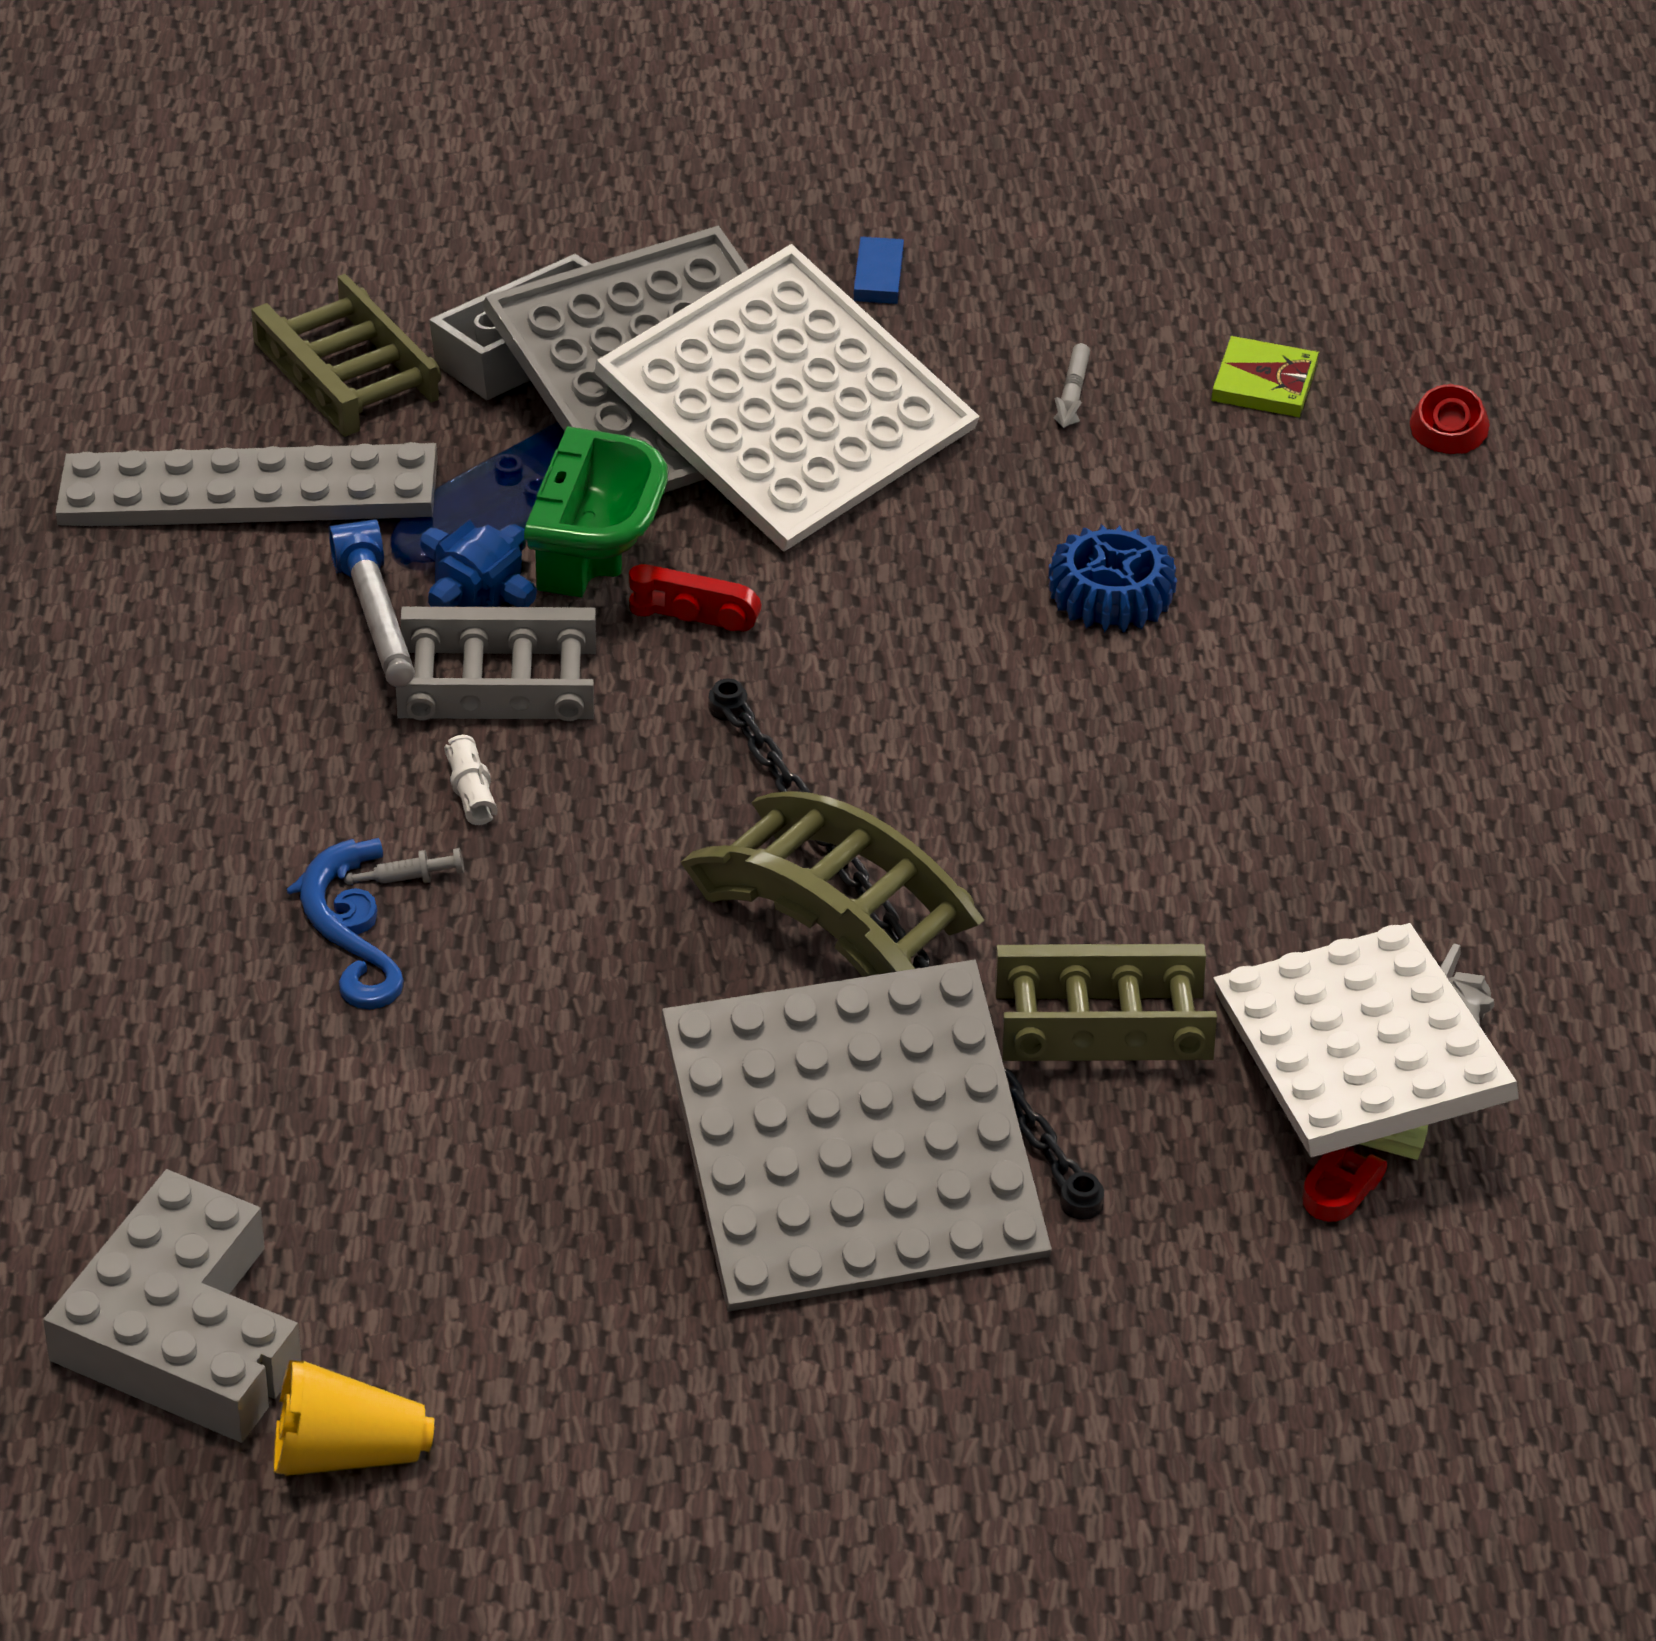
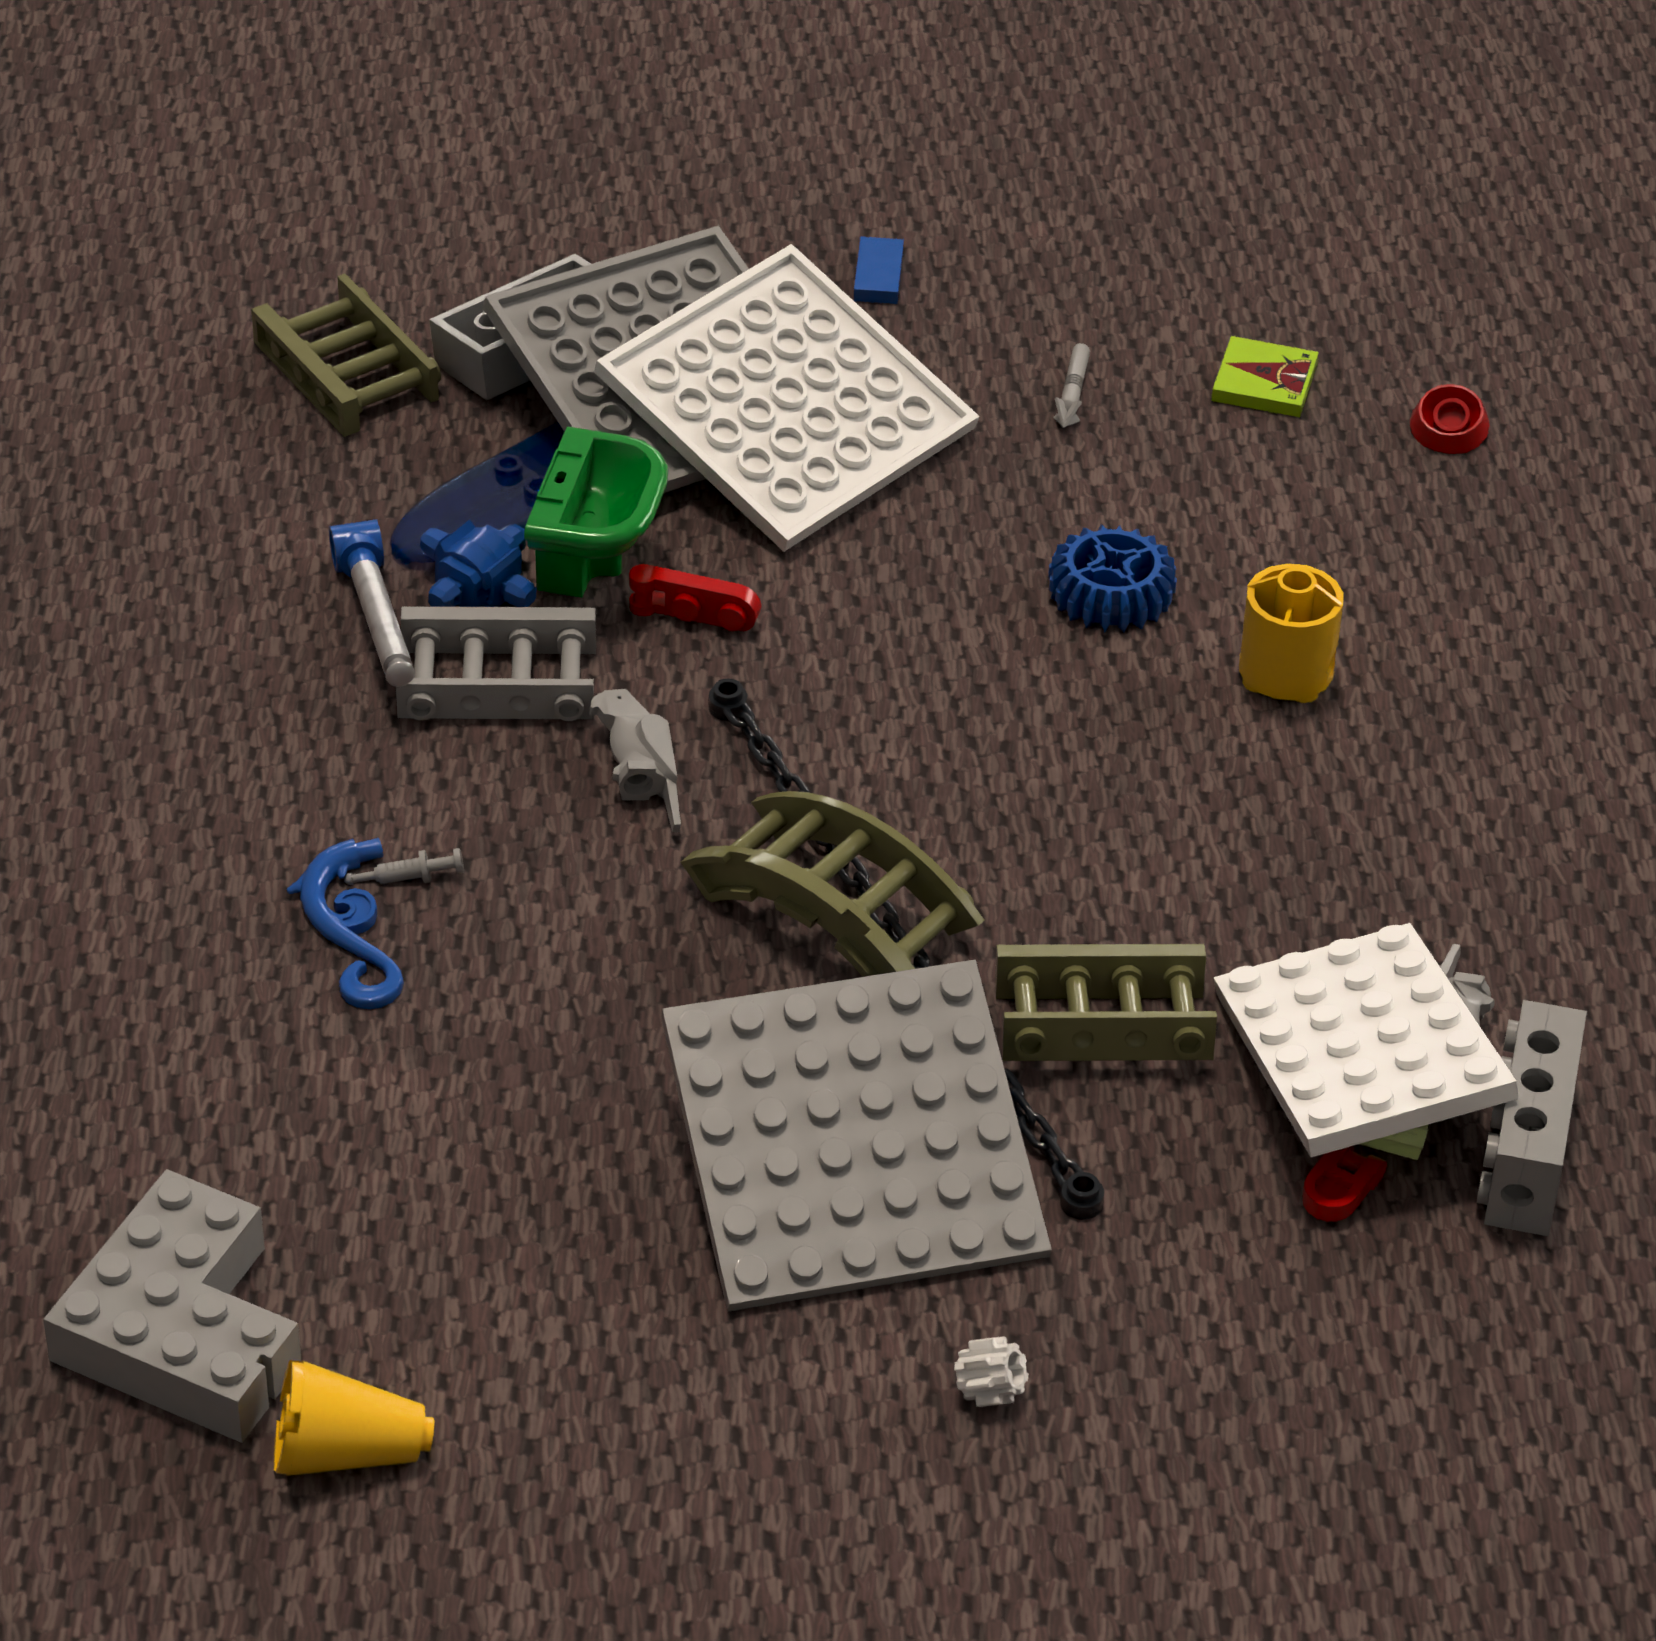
light grey plate [55,442,438,526] -> none
white pin [444,735,497,825] -> none
none -> light grey animal [589,689,681,832]
none -> white gear [954,1336,1028,1407]
none -> yellow cylinder [1239,563,1344,703]
none -> light grey brick [1477,1000,1587,1236]

